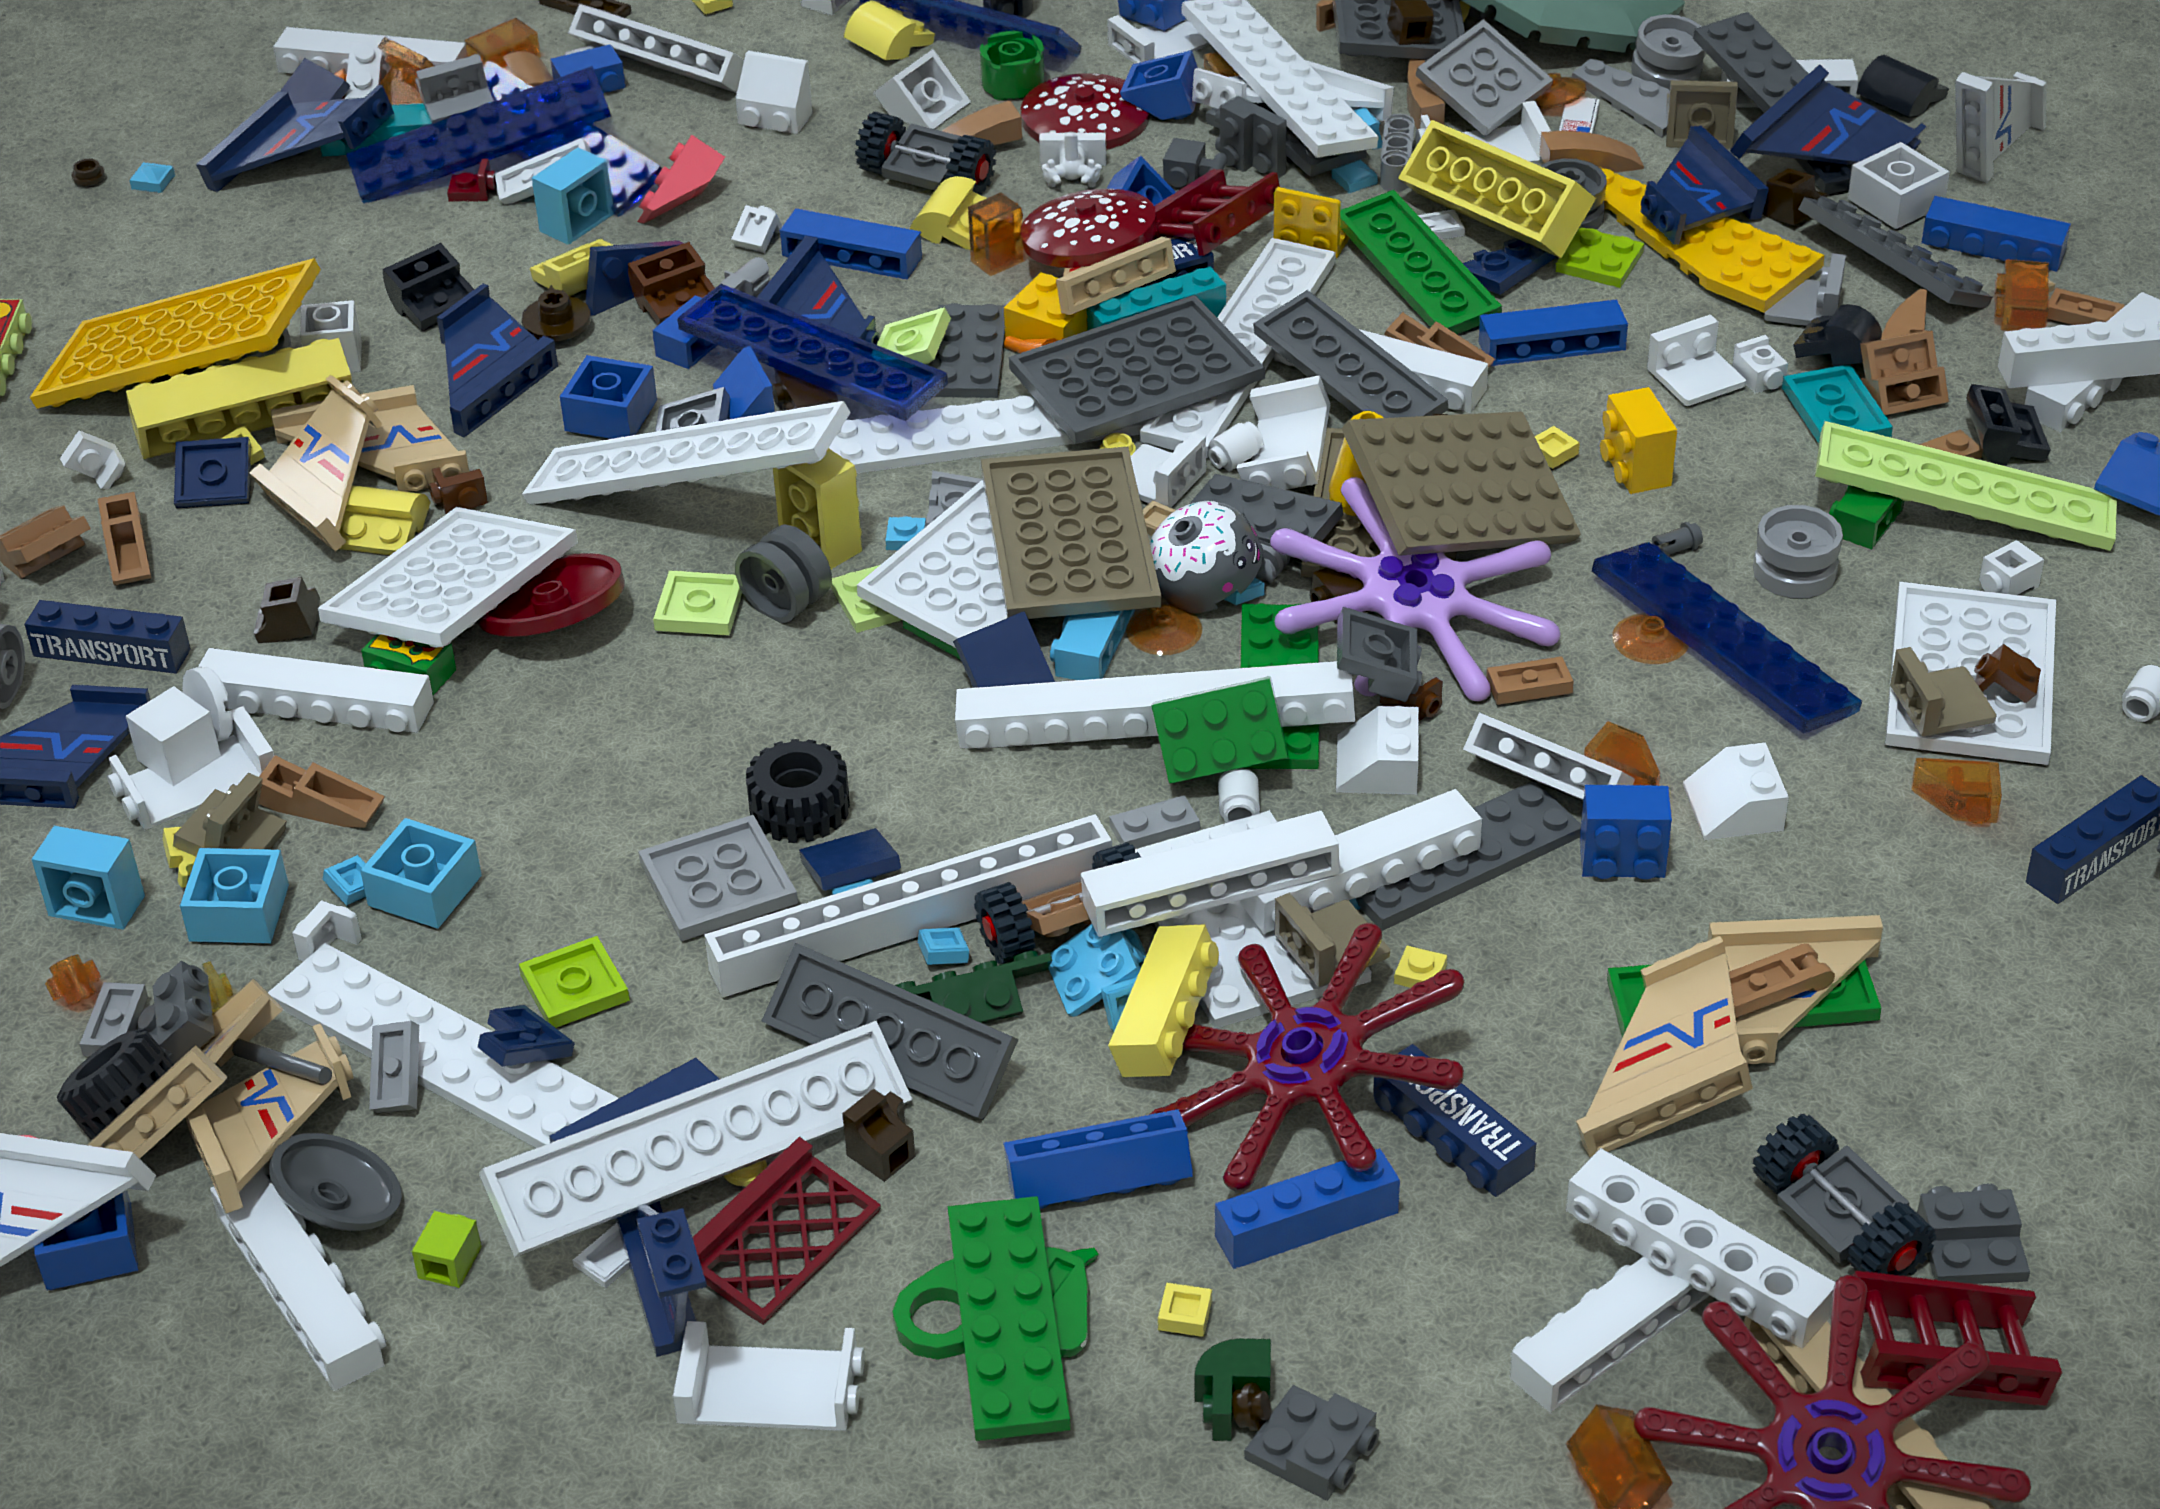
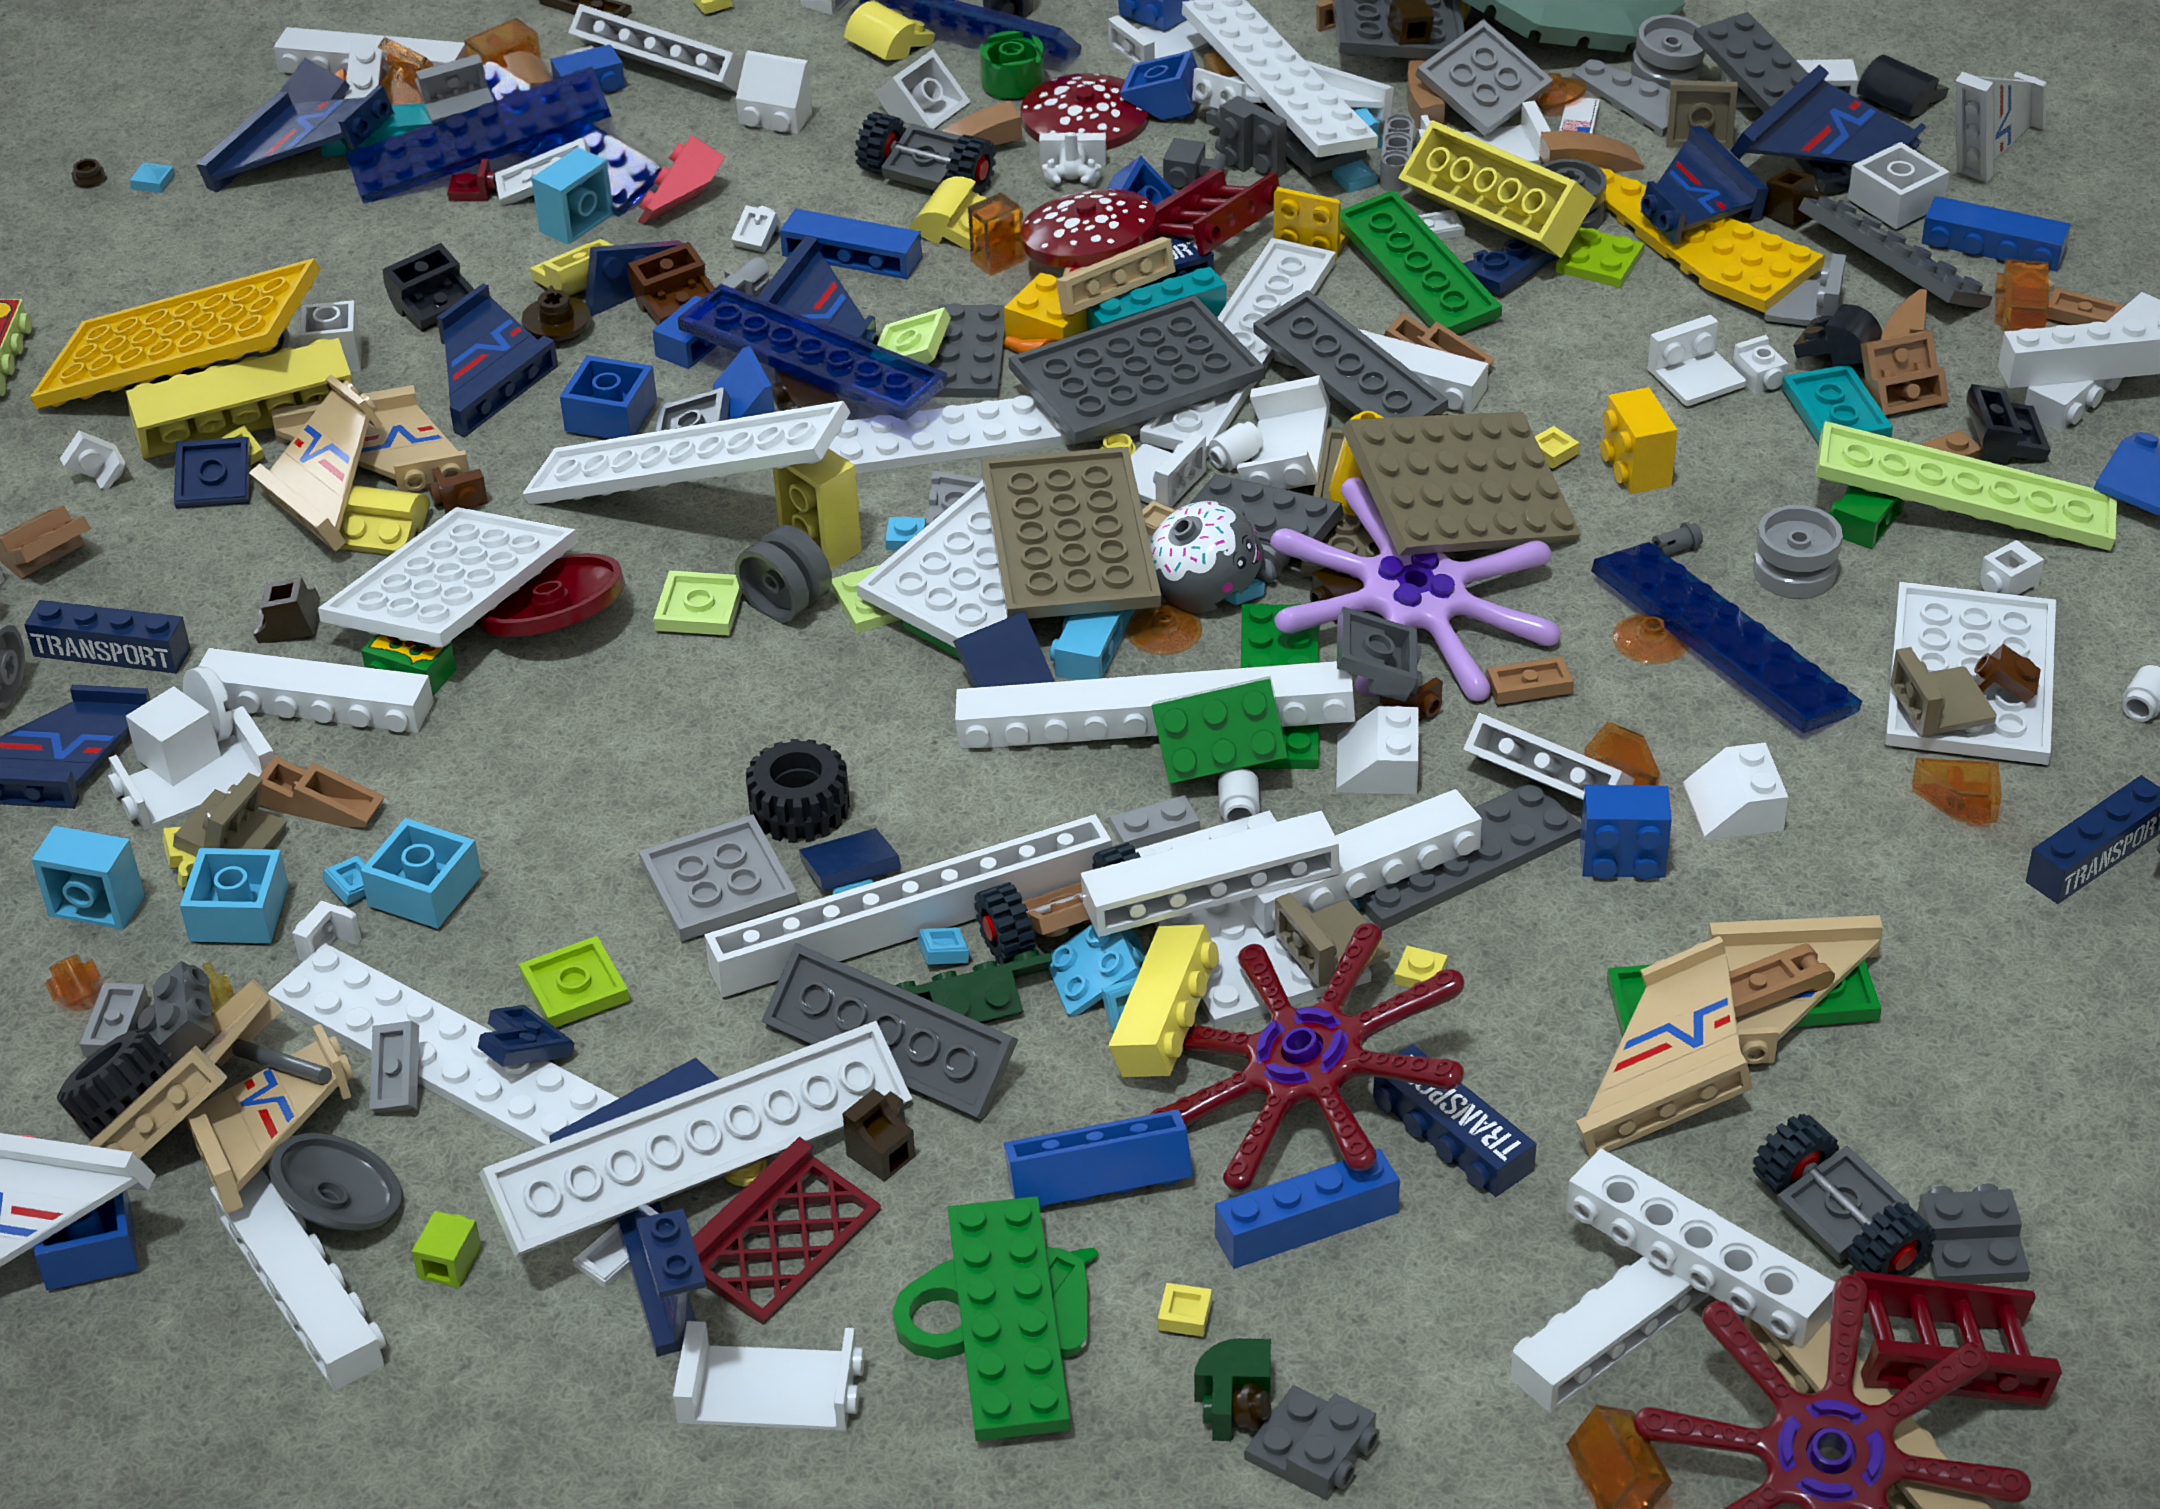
medium nougat slope [97,492,151,586] -> none
blue brick [1478,299,1628,366] -> none

